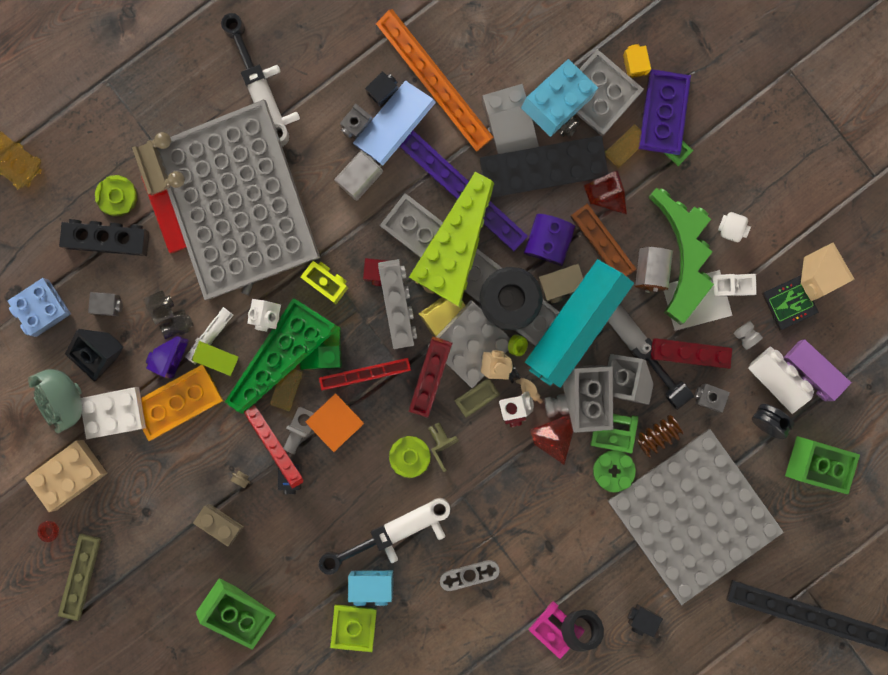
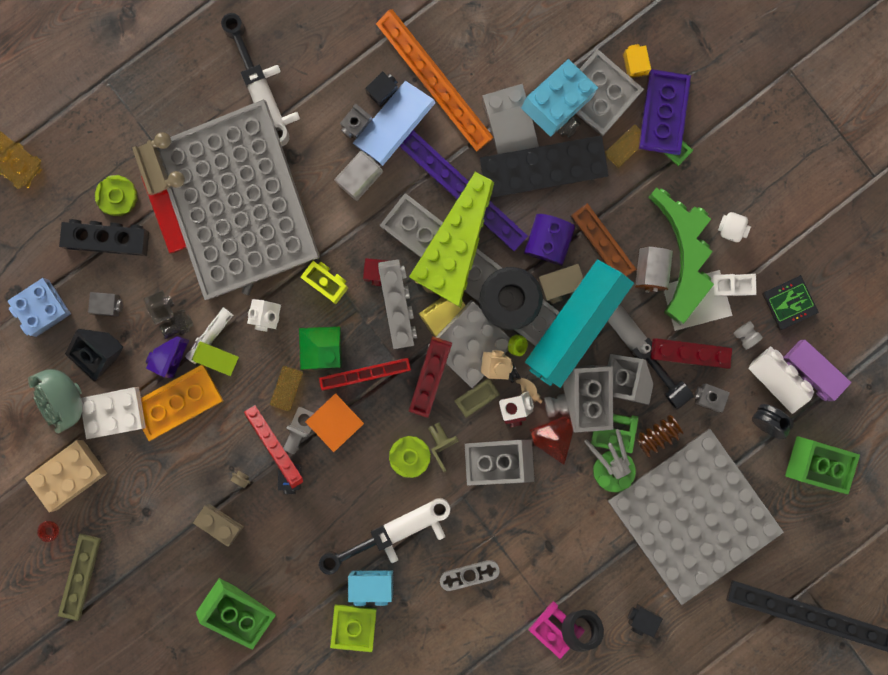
green wing [225,298,340,414] -> none
clear red slope [584,171,627,215] -> none
tan slope [801,243,854,301] -> none
none -> light grey slope [465,440,534,485]
none -> light grey plant [584,429,631,479]

